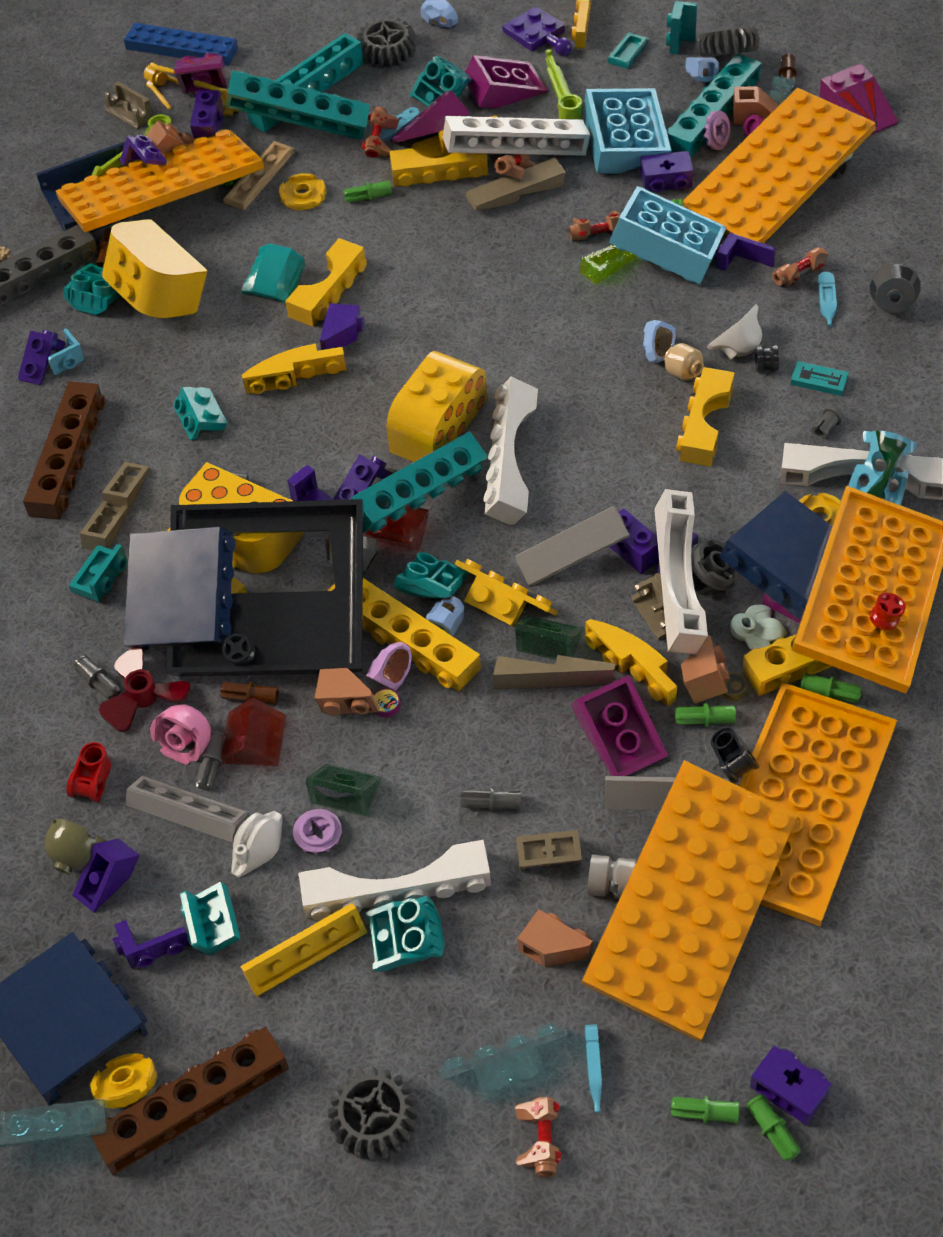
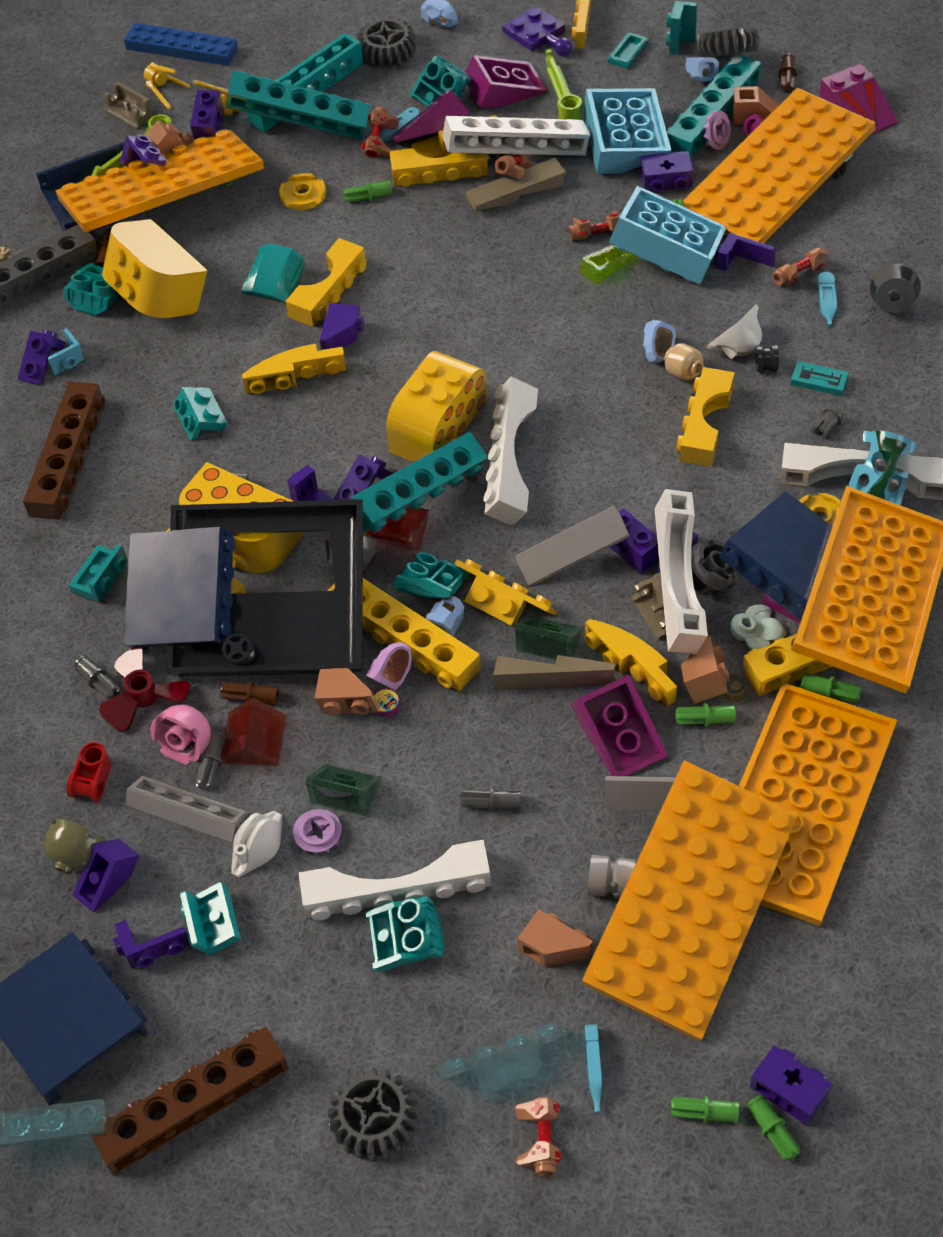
dark tan slope [80,462,149,550] -> none
yellow tile [90,1053,158,1109] -> none
magenta slope [174,53,227,93] -> none
tan tile [224,141,294,210] -> none
yellow plate [240,903,367,997] -> none
dark tan hinge [516,830,582,870] -> none
black piece [711,727,760,784] -> none
clear light blue wheel [768,75,796,103] -> none
red wheel [870,593,906,631] -> none

